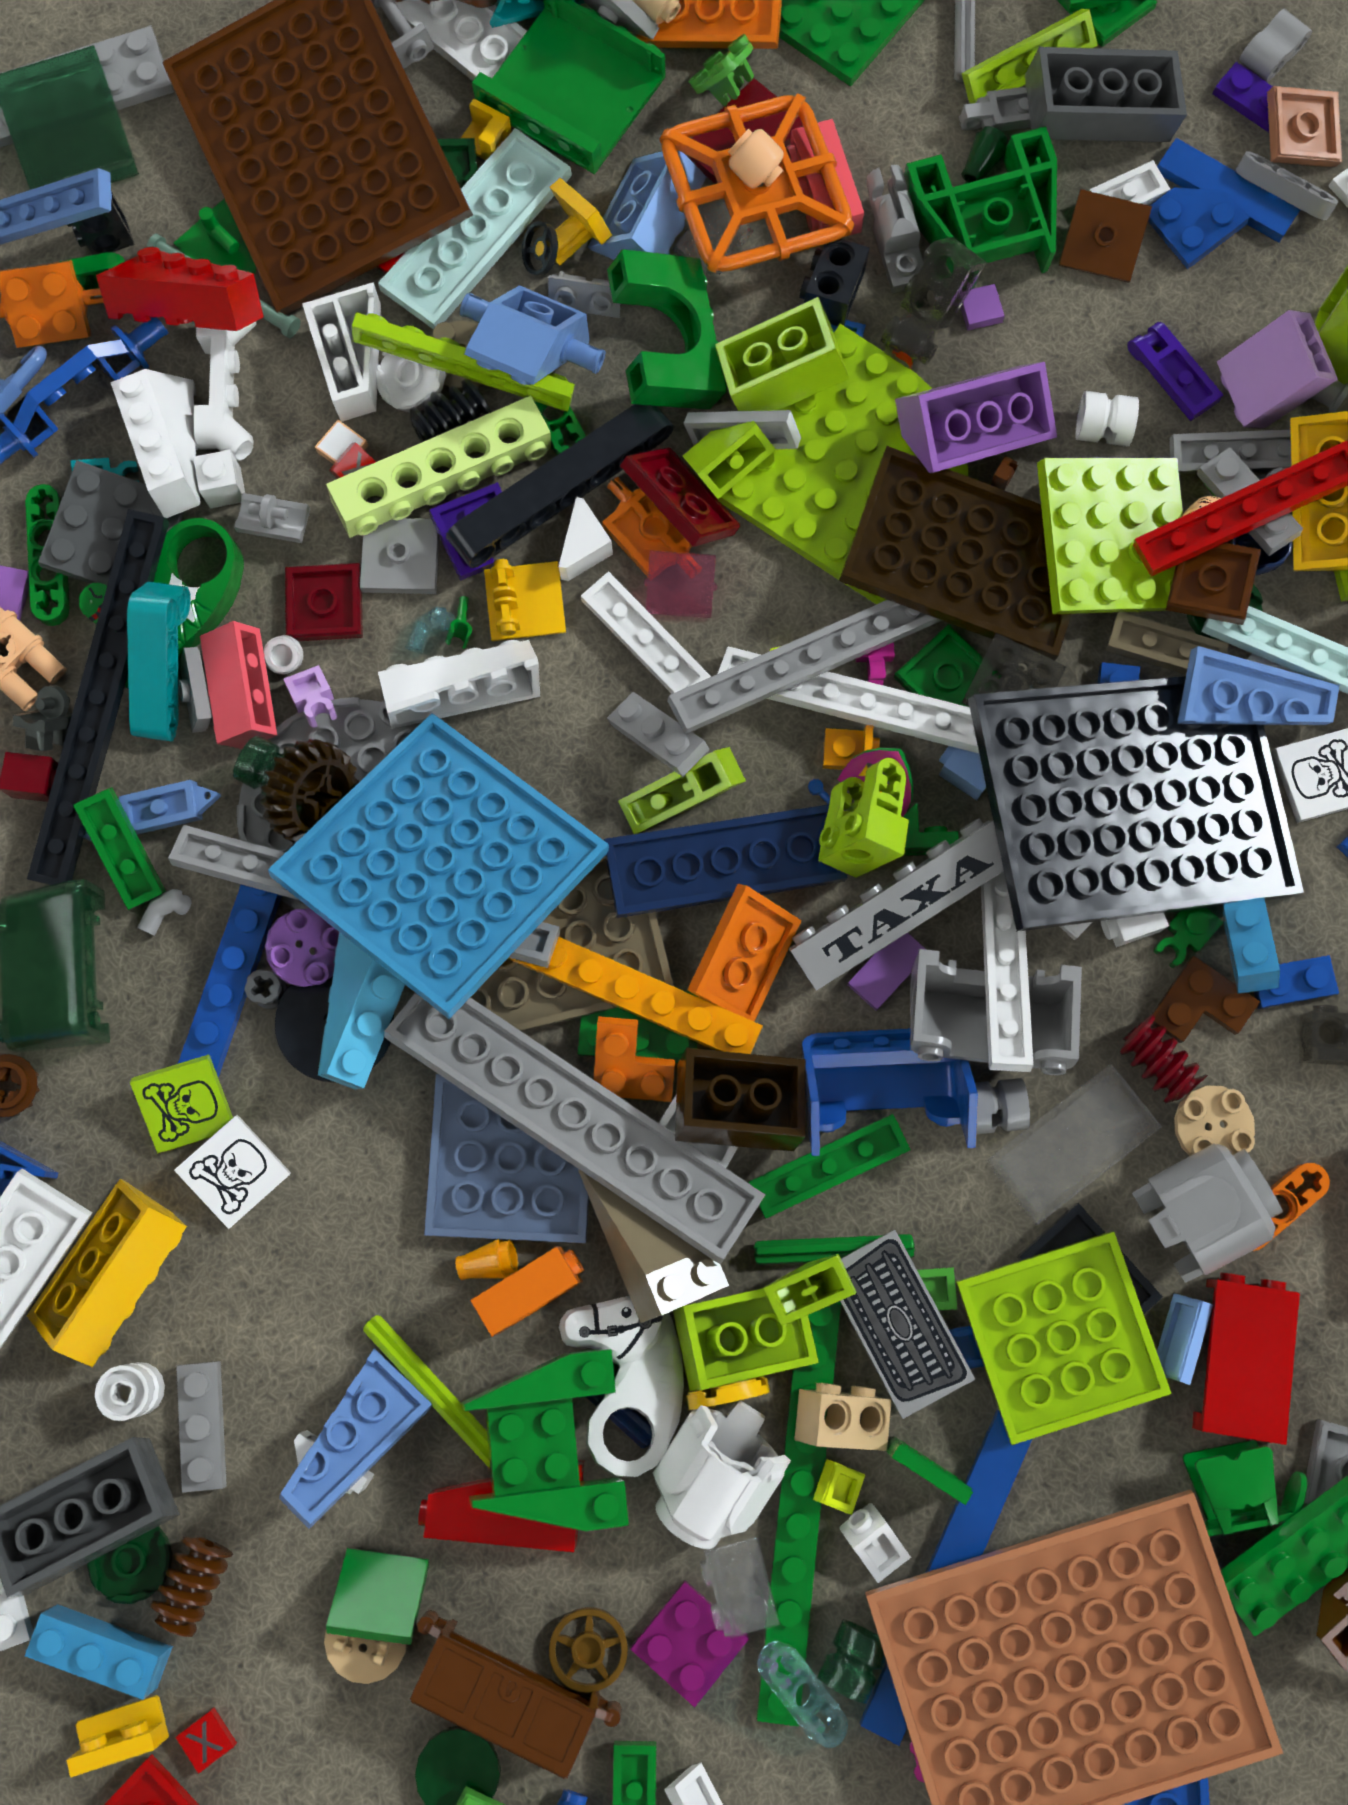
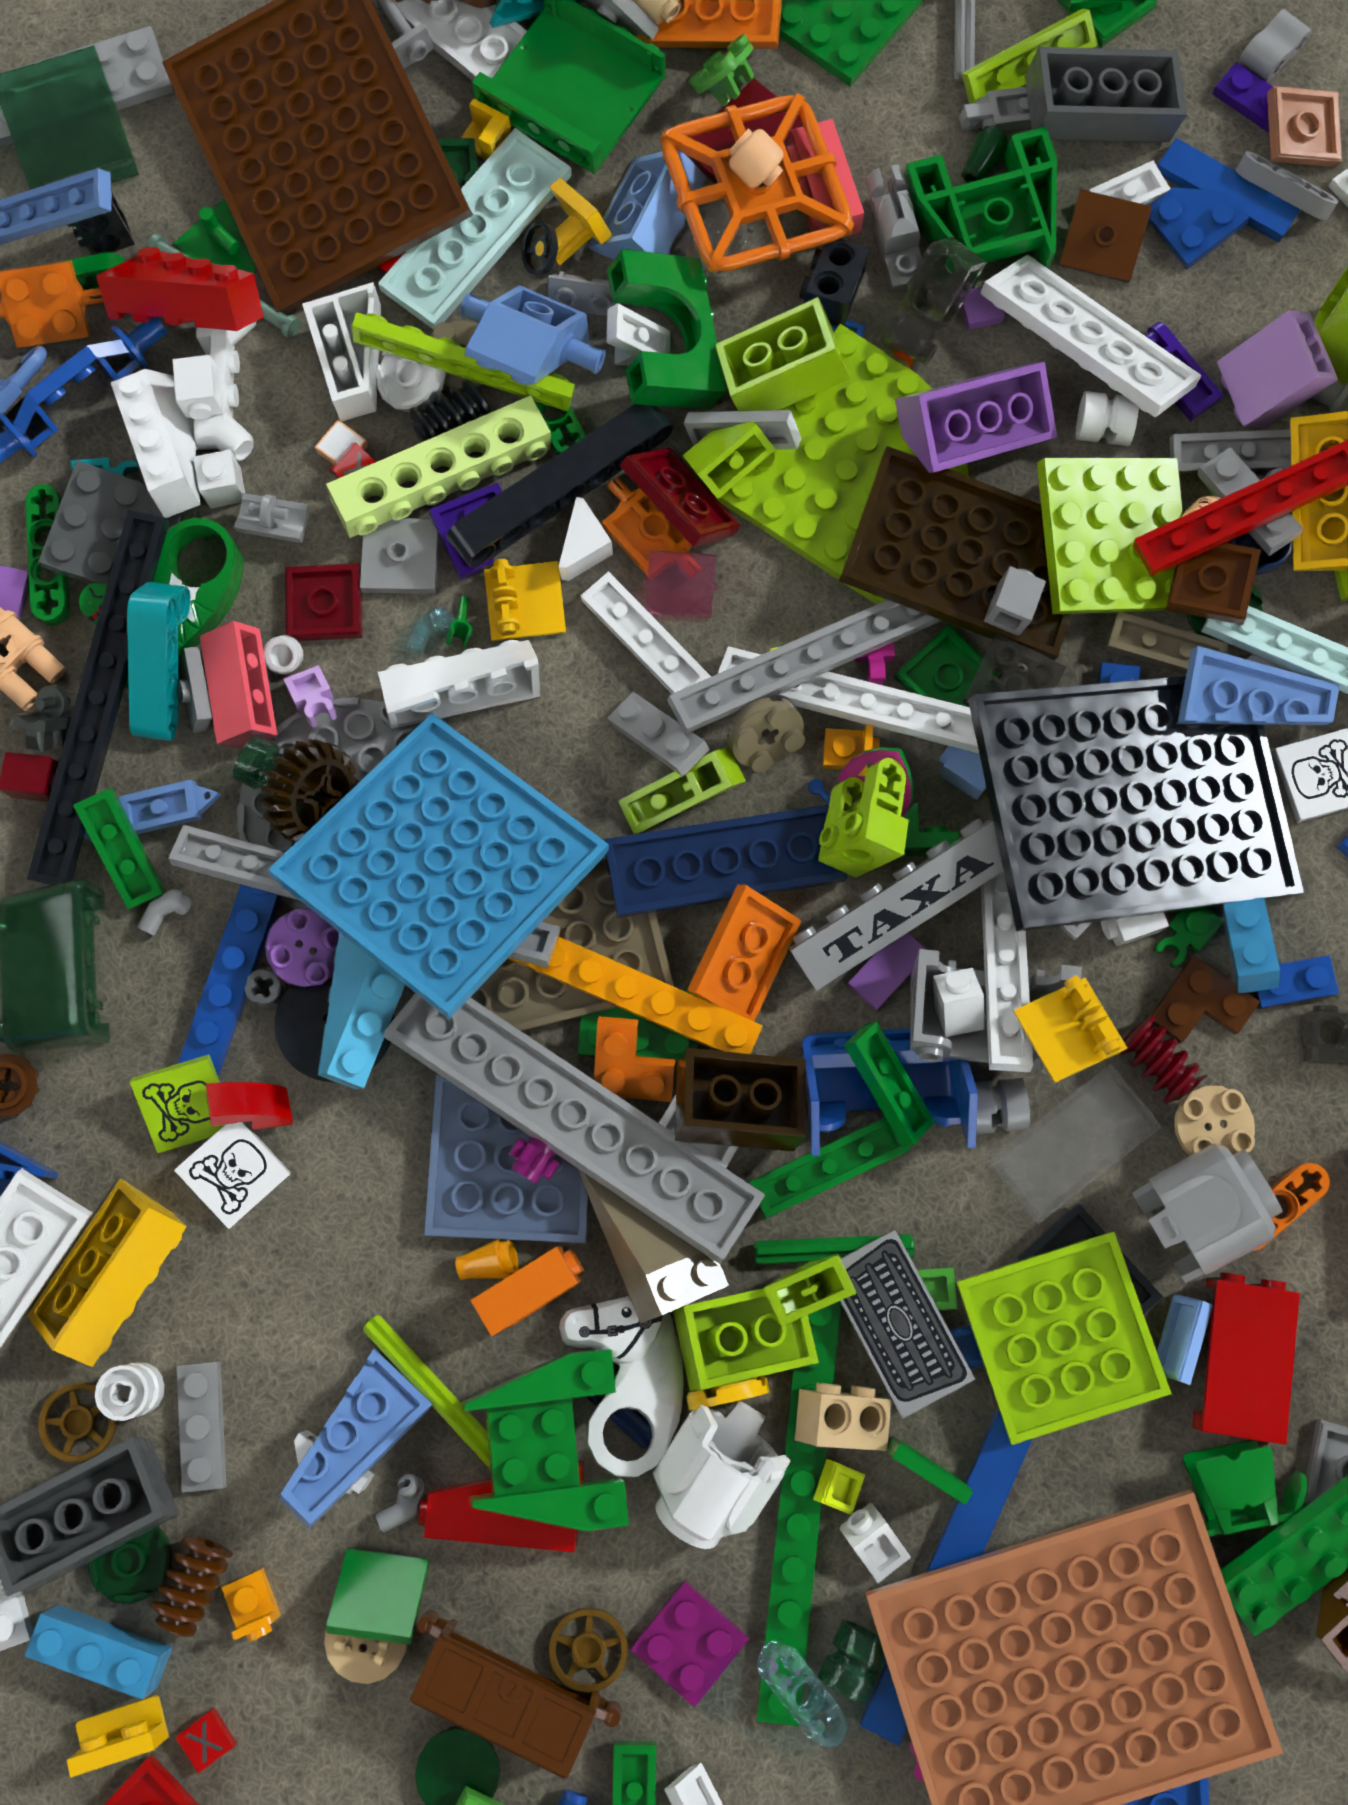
clear bracket [701,1537,780,1639] -> none
reddish brown tile [990,456,1018,490] -> none
none -> pearl gold wheel [38,1383,117,1462]
none -> white brick [173,355,223,420]
none -> red slope [206,1082,293,1130]
none -> light orange bracket [221,1568,281,1642]
none -> light grey arm [376,1474,425,1533]
none -> magenta gear [509,1137,560,1184]
none -> white slope [606,303,671,365]
none -> dark tan plate [727,697,805,773]
none -> green plate [844,1021,935,1147]
none -> white brick [933,968,985,1037]
none -> white plate [980,254,1201,417]
none -> light grey brick [984,566,1046,636]
none -> yellow hinge [1013,975,1127,1083]

